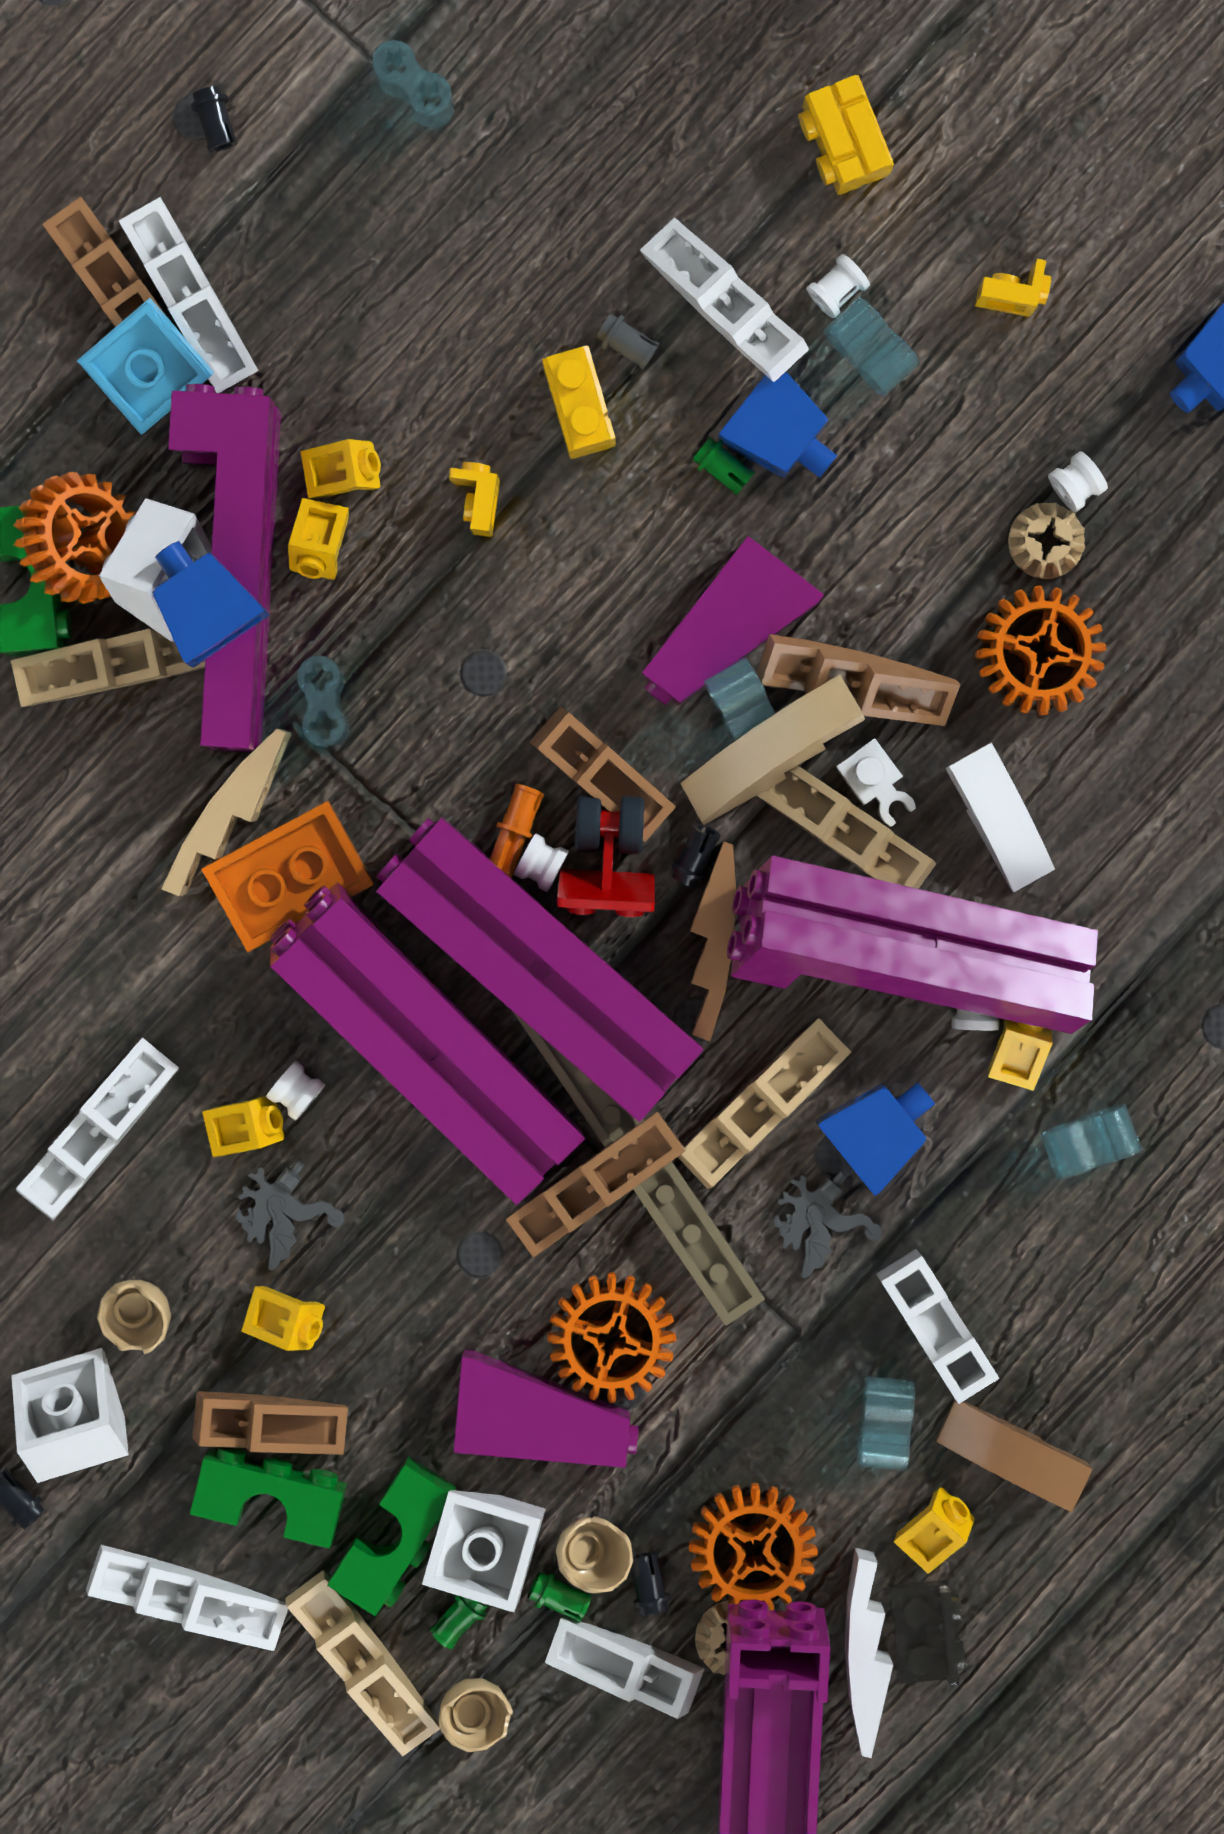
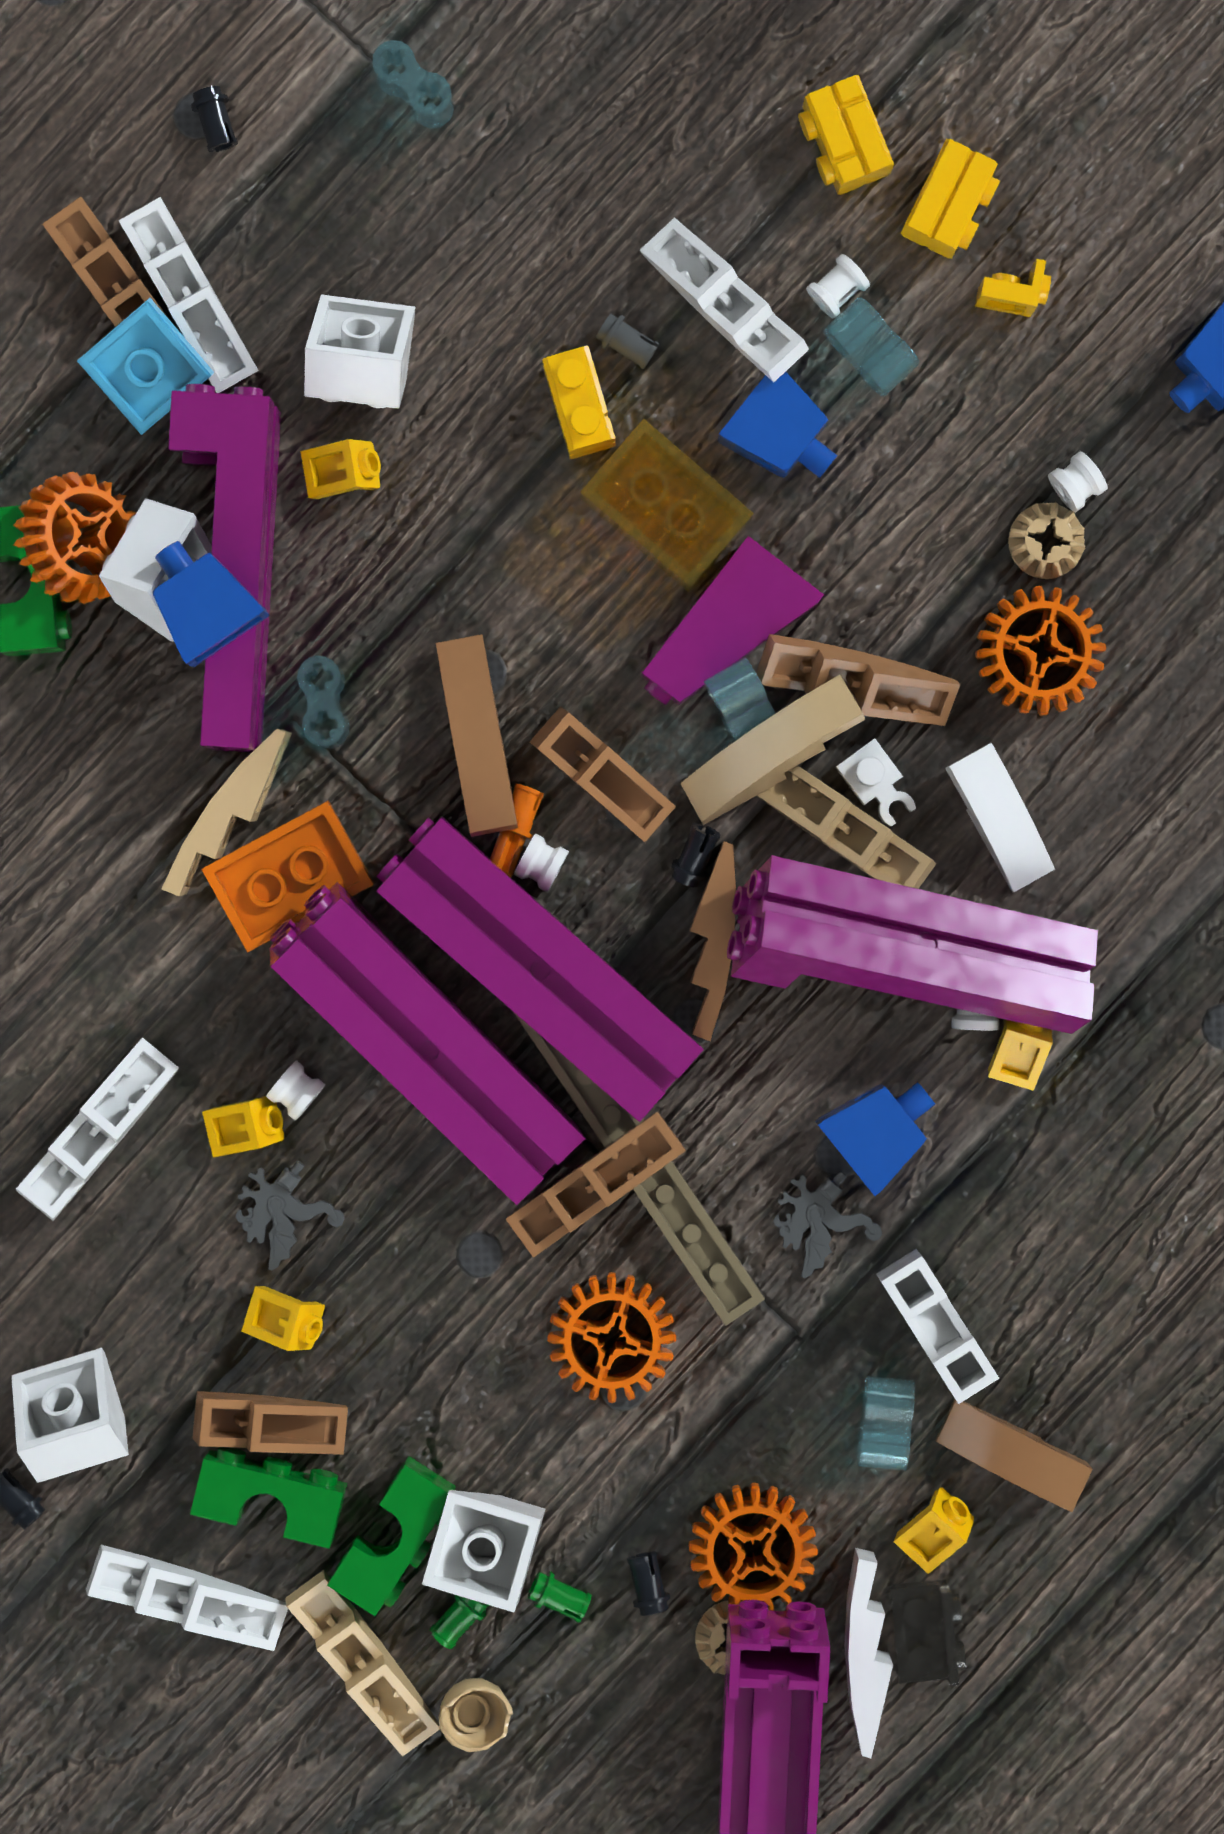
tan slope [11,628,206,707] -> none
tan hair [97,1280,171,1354] -> none
yellow bracket [288,498,349,580] -> none
yellow bracket [449,462,500,537] -> none
magenta slope [454,1350,639,1468] -> none
white slope [545,1617,705,1719] -> none
tan hair [556,1516,633,1594] -> none
red plate [557,794,655,917] -> none
tan slope [678,1018,851,1189] -> none
green pin [692,437,755,496] -> none
clear light blue axle [1041,1104,1142,1179] -> none
none -> white slope [304,294,415,409]
none -> medium nougat slope [436,634,518,837]
none -> clear yellow brick [580,418,754,593]
none -> yellow brick [901,138,1000,259]

